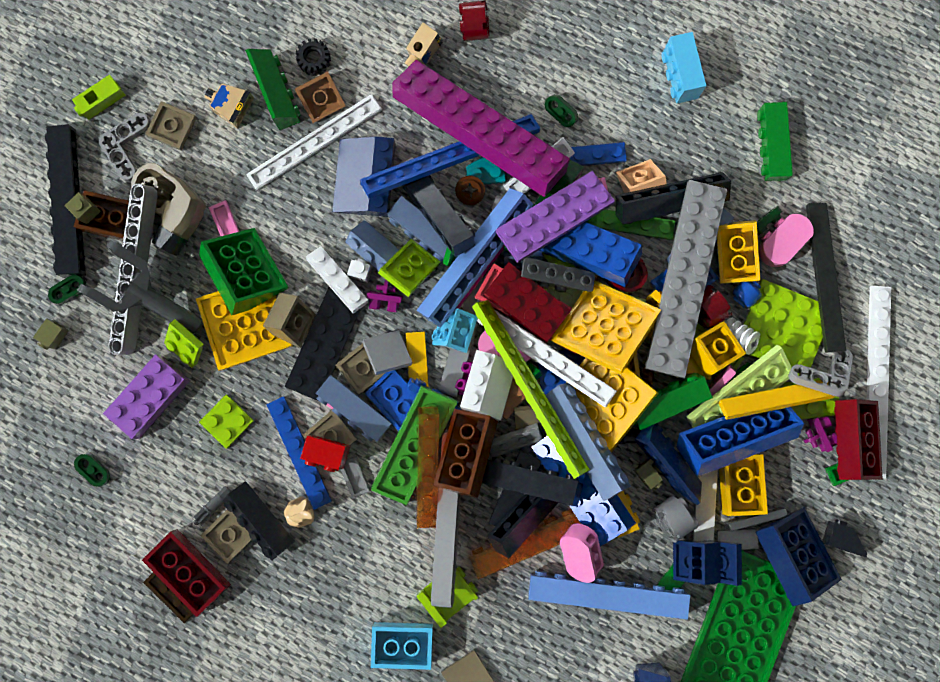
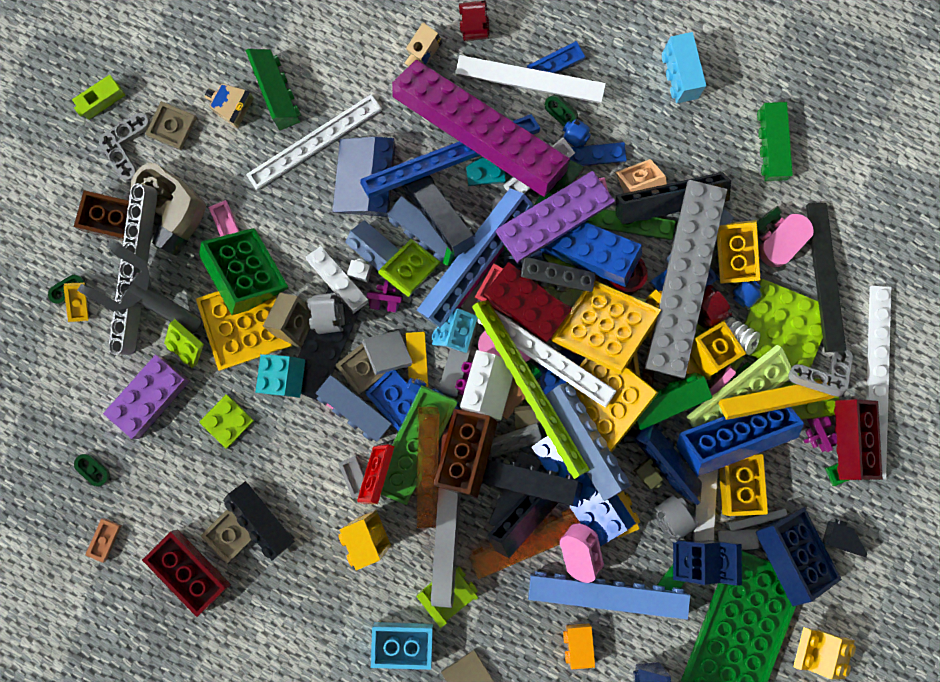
olive brick [33,318,69,350] -> none
black brick [45,124,86,278] -> none
olive brick [64,192,101,224] -> none
dark brown tile [143,572,194,624] -> none
dark grey piece [193,486,231,525] -> none
blue plate [266,396,332,510] -> none
tan hair [284,496,314,528] -> none
medium nougat slope [295,71,346,123] -> none
black tyre [296,38,331,76] -> none
red brick [300,435,351,472] -> none
dark tan plate [303,410,358,446] -> none
reddish brown gear [455,175,486,205] -> none
none -> yellow plate [64,282,89,322]
none -> nougat plate [85,518,122,563]
none -> teal brick [255,354,305,398]
none -> light grey brick [308,293,345,334]
none -> yellow brick [338,510,391,571]
none -> red tile [357,444,395,504]
none -> white tile [455,55,606,103]
none -> blue plate [527,41,585,74]
none -> blue head [563,119,592,148]
none -> light orange brick [563,623,595,670]
none -> yellow bracket [793,627,856,679]

